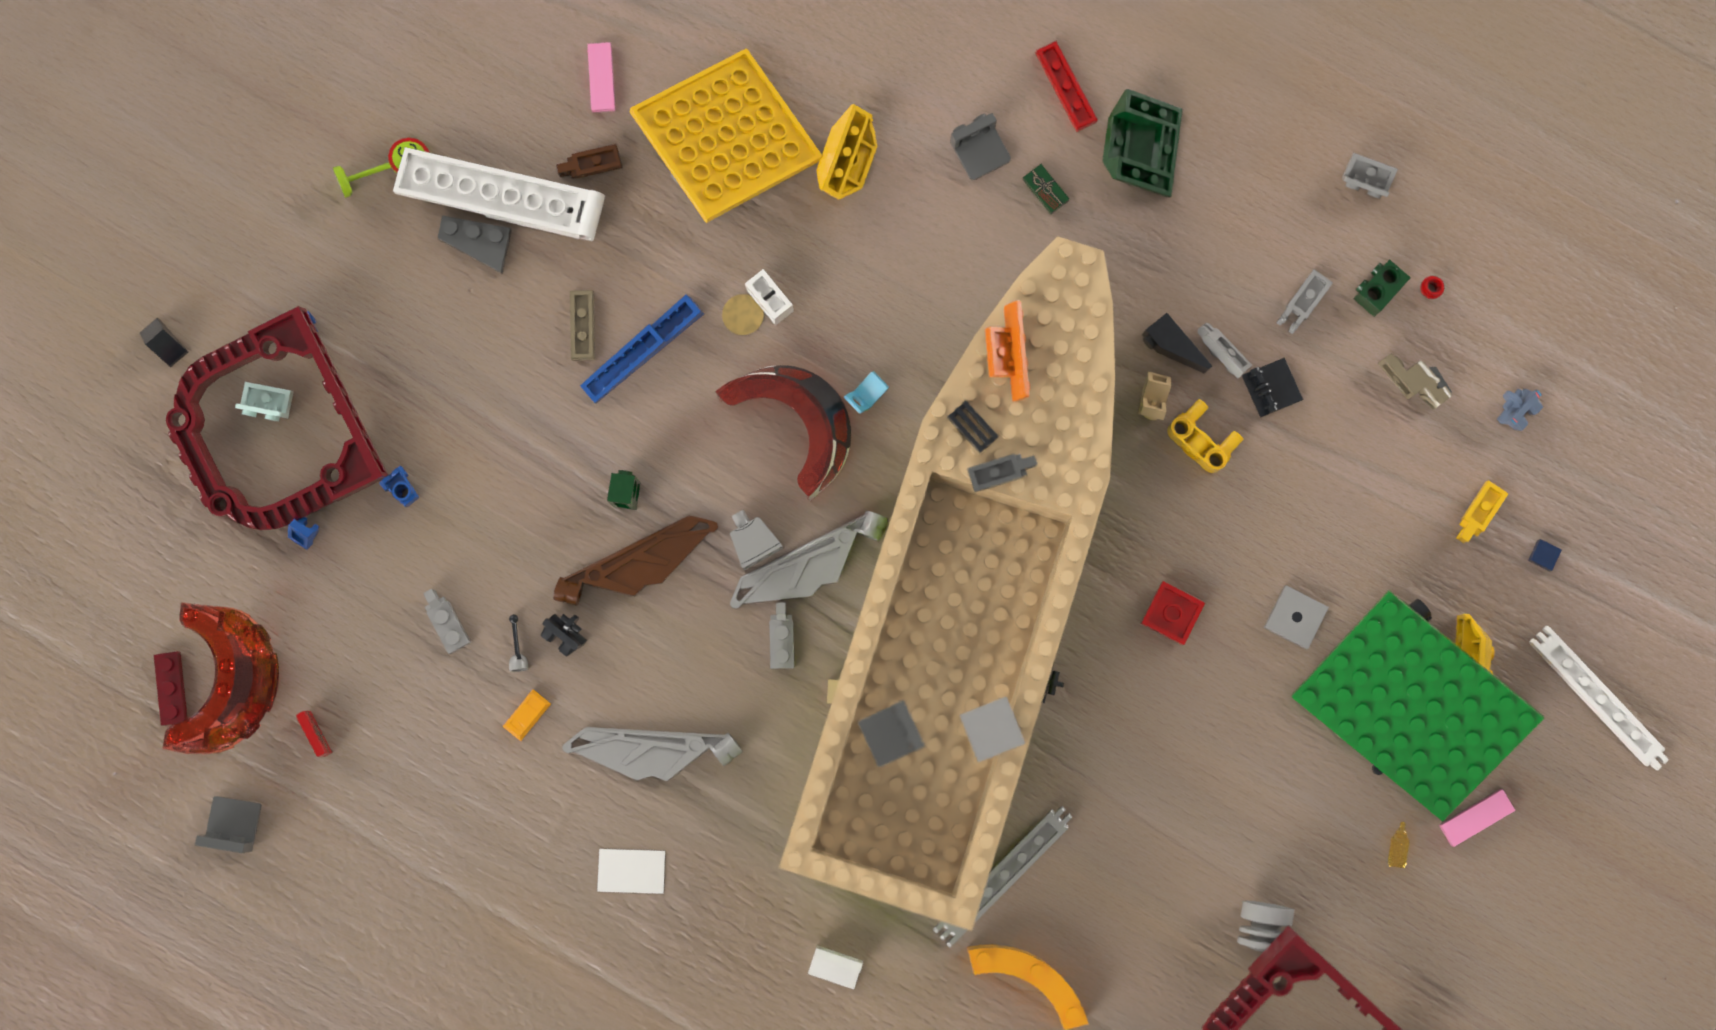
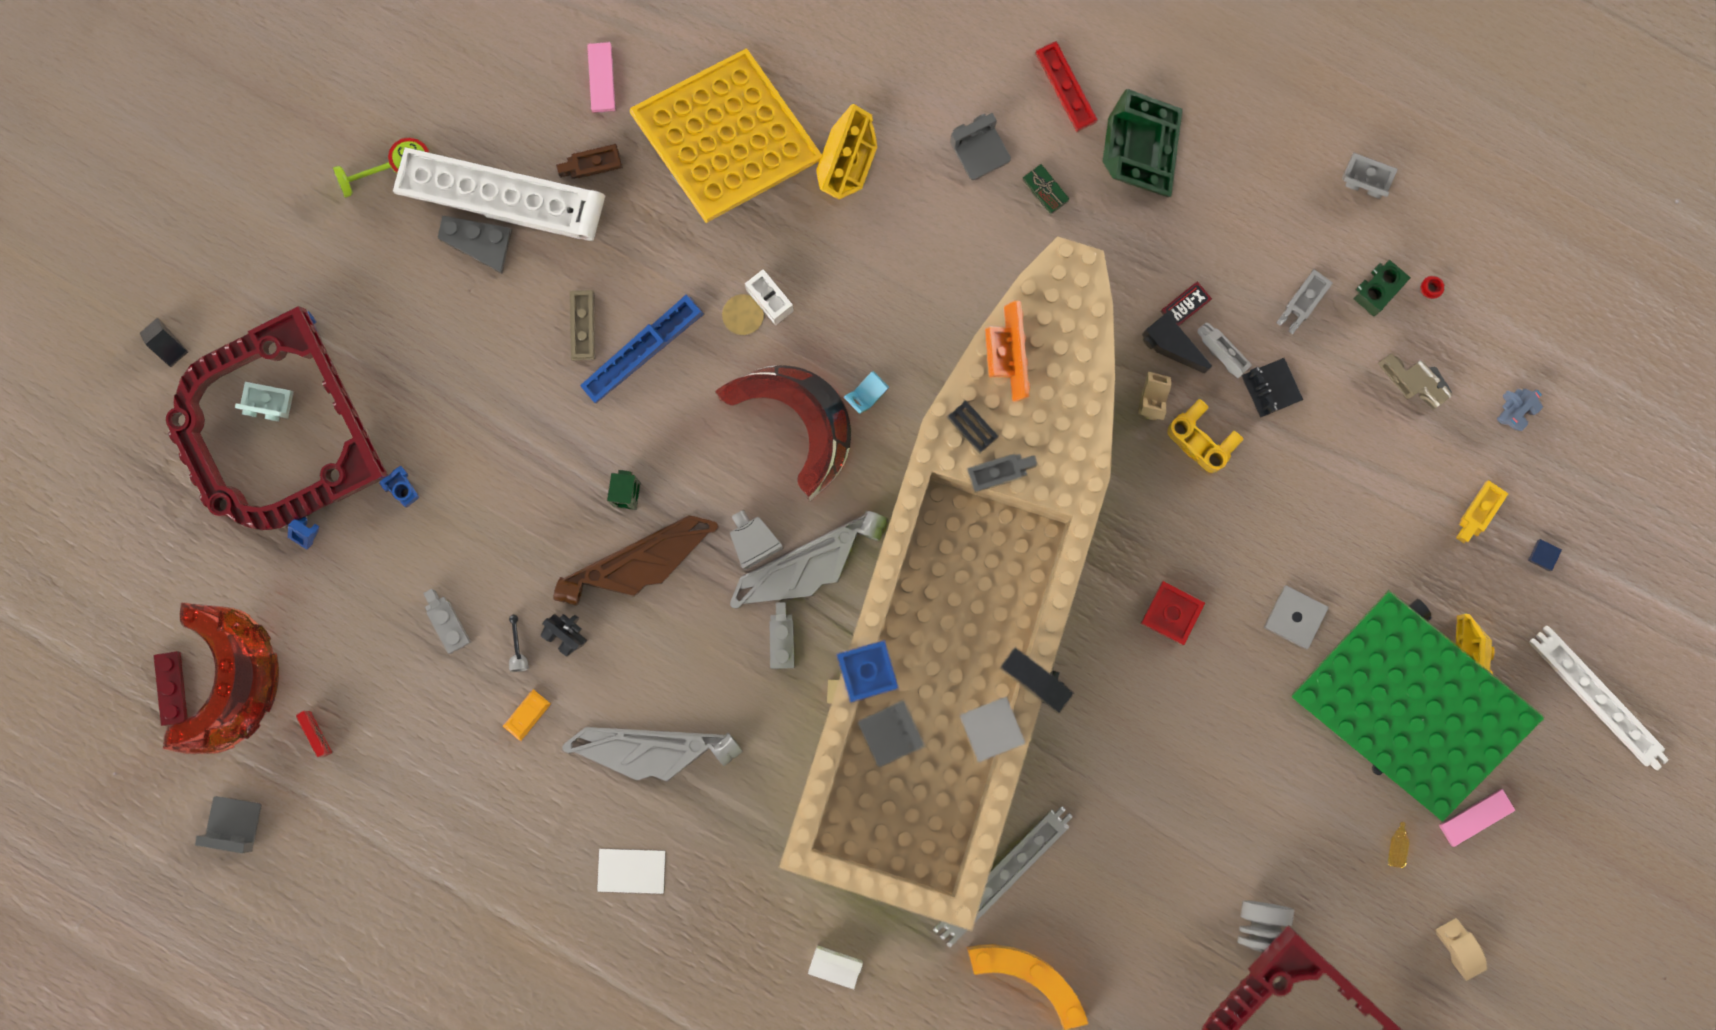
none -> blue tile [837,640,899,702]
none -> black slope [999,647,1074,713]
none -> tile [1160,281,1212,326]
none -> tan brick [1435,918,1487,981]

